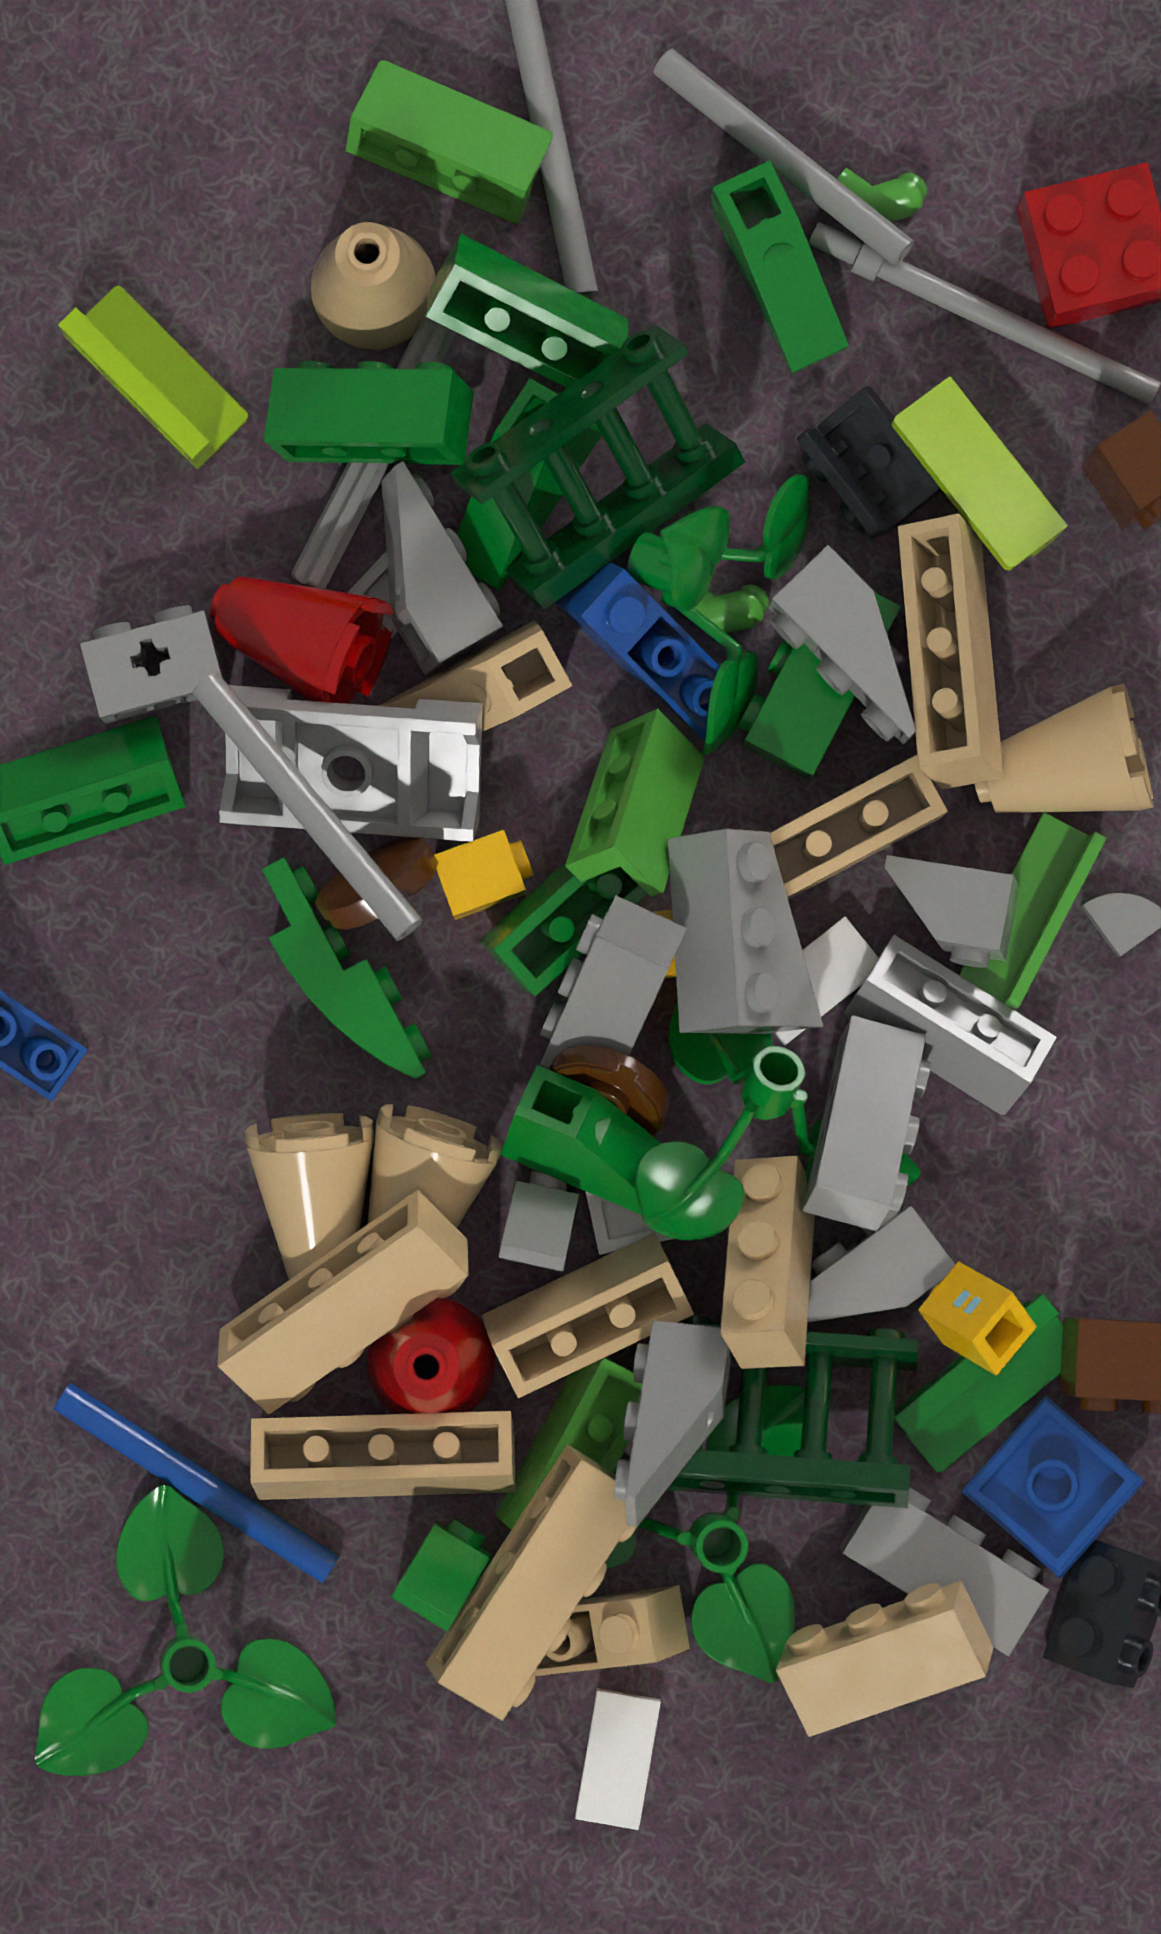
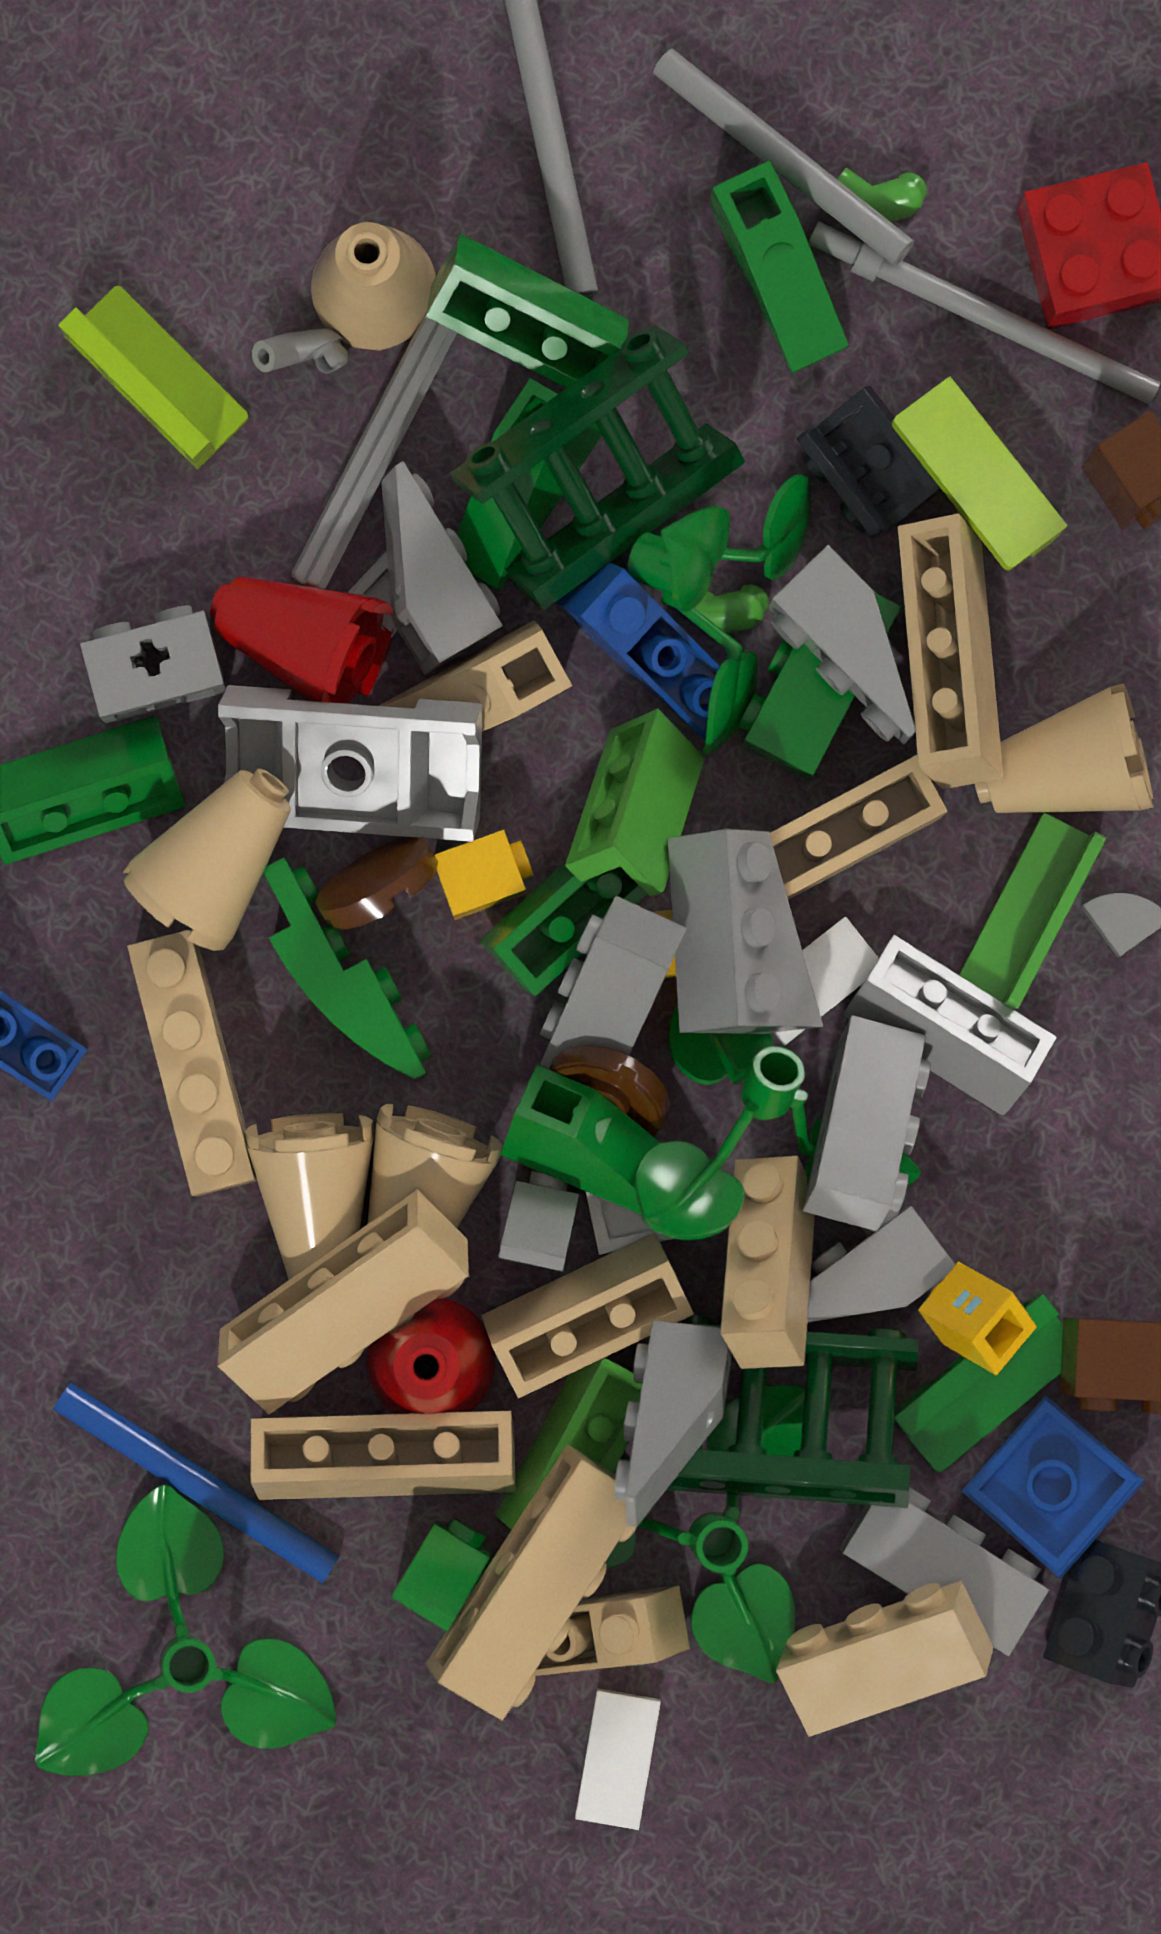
light grey piece [193,672,422,941] -> none
green brick [264,361,474,465] -> none
bright green panel [346,60,553,225] -> none
light grey slope [885,855,1020,968] -> none
none -> tan cone [123,768,291,951]
none -> tan brick [127,929,257,1196]
none -> light grey arm [252,328,349,374]

